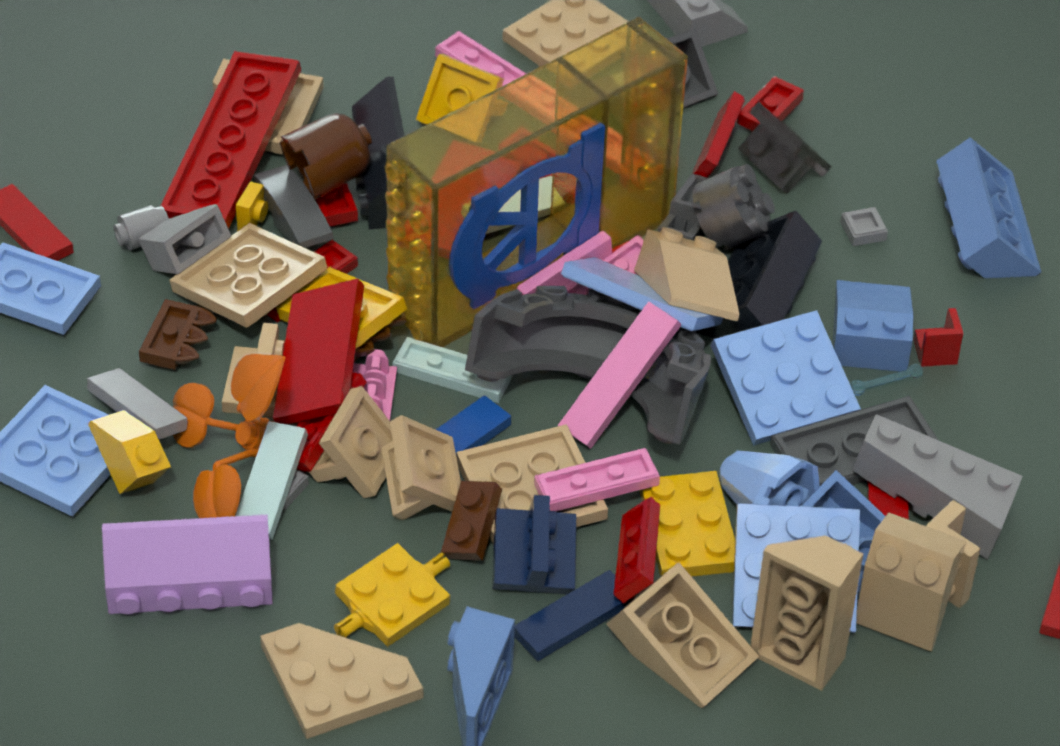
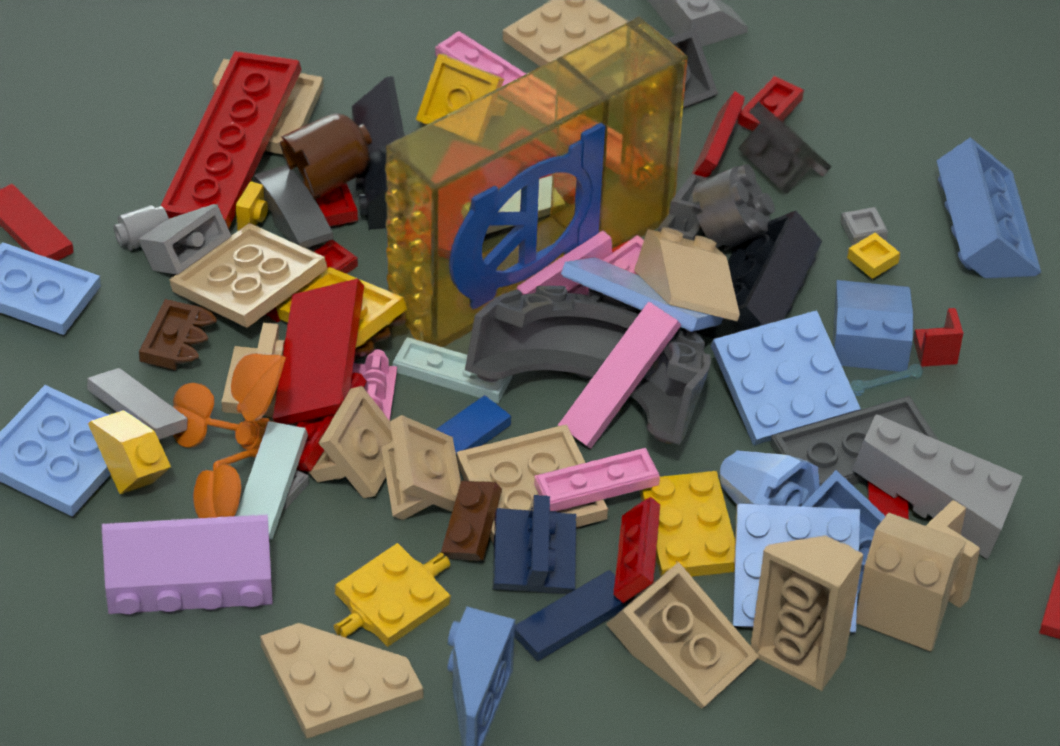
none -> yellow plate [847,233,900,279]

